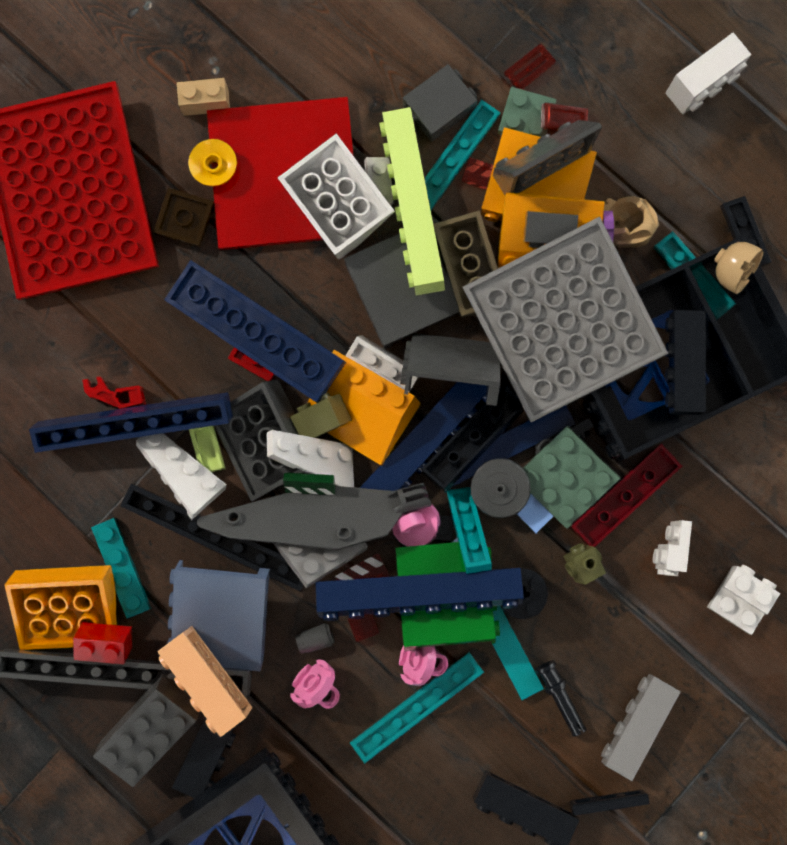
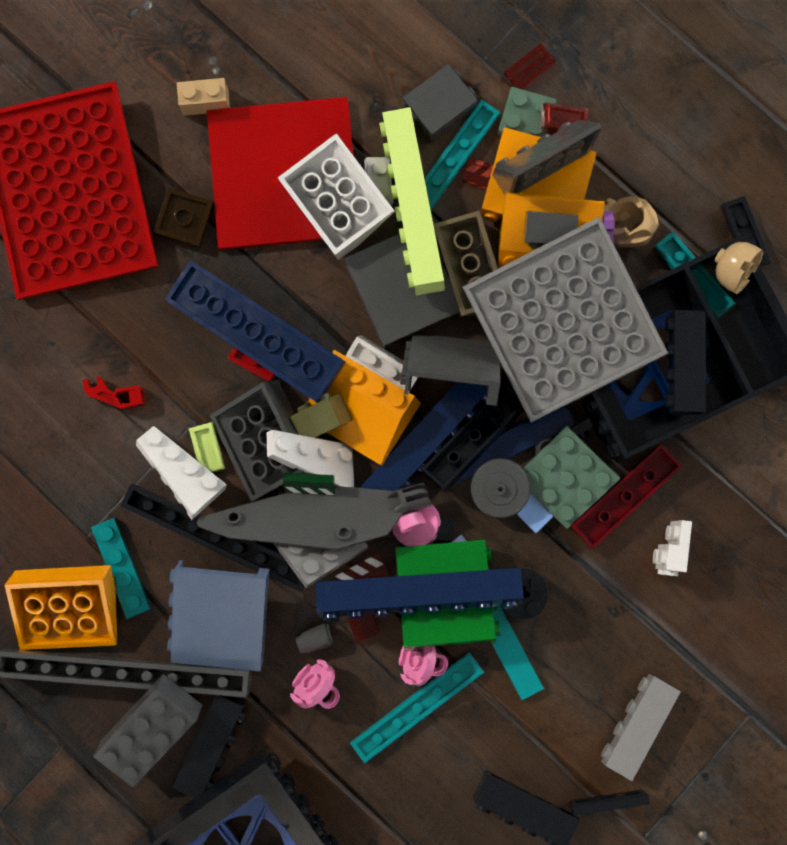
dark blue brick [29,392,233,453] -> none
red brick [73,622,132,665] -> none
light nougat brick [157,626,253,737] -> none
yellow dish [188,139,237,187] -> none
teal plate [447,487,492,574] -> none
black pin [535,660,587,737] -> none
olive brick [563,543,606,585] -> none
white brick [665,33,752,114] -> none
white plate [707,564,781,635] -> none

